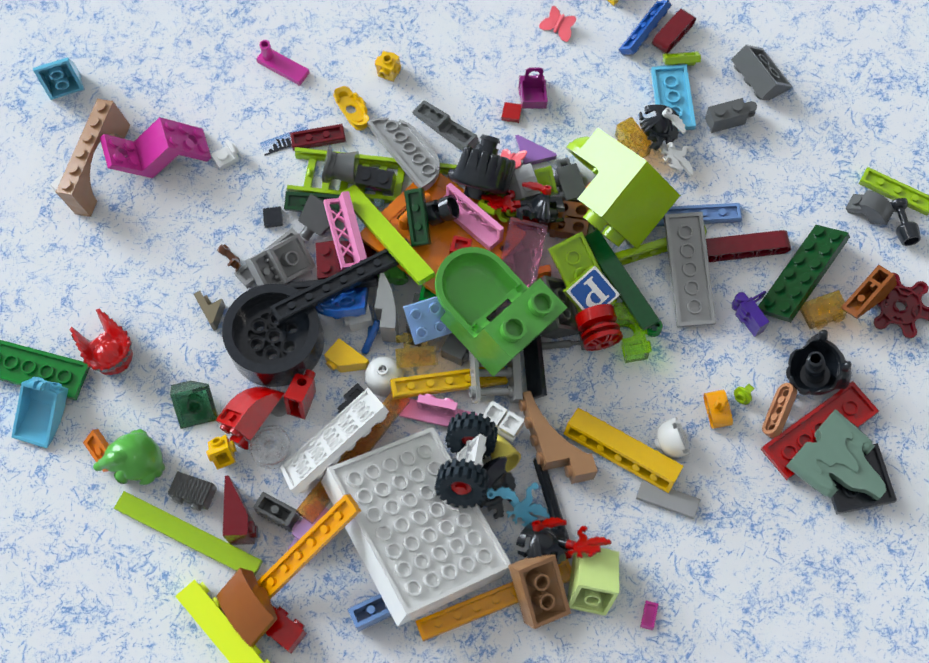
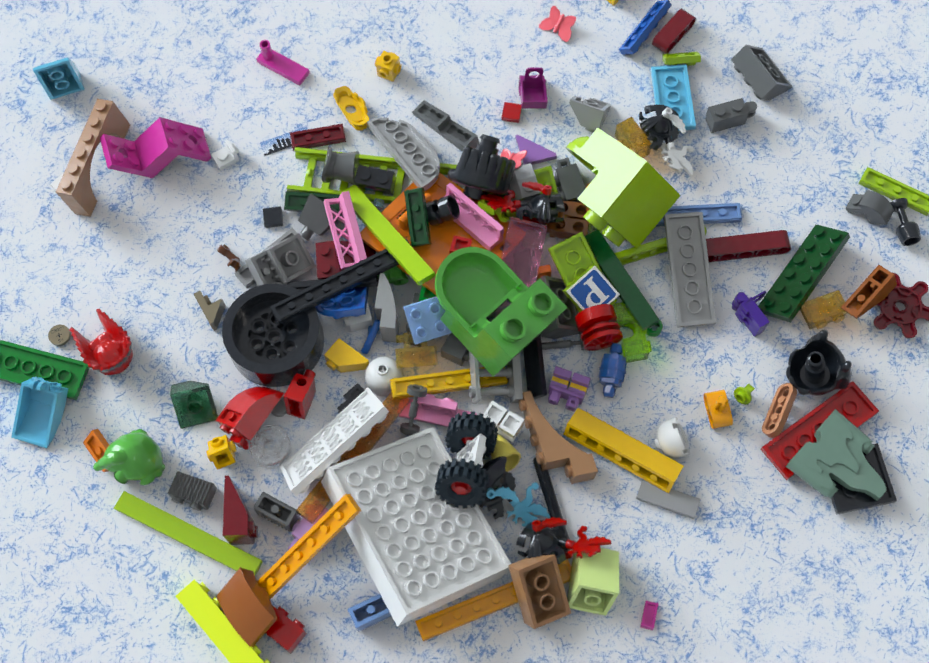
none -> dark tan piece [48,324,71,346]
none -> dark grey wheel [400,384,427,436]
none -> medium lavender hips [548,366,591,412]
none -> light grey slope [569,96,611,132]
none -> blue piece [599,343,627,398]

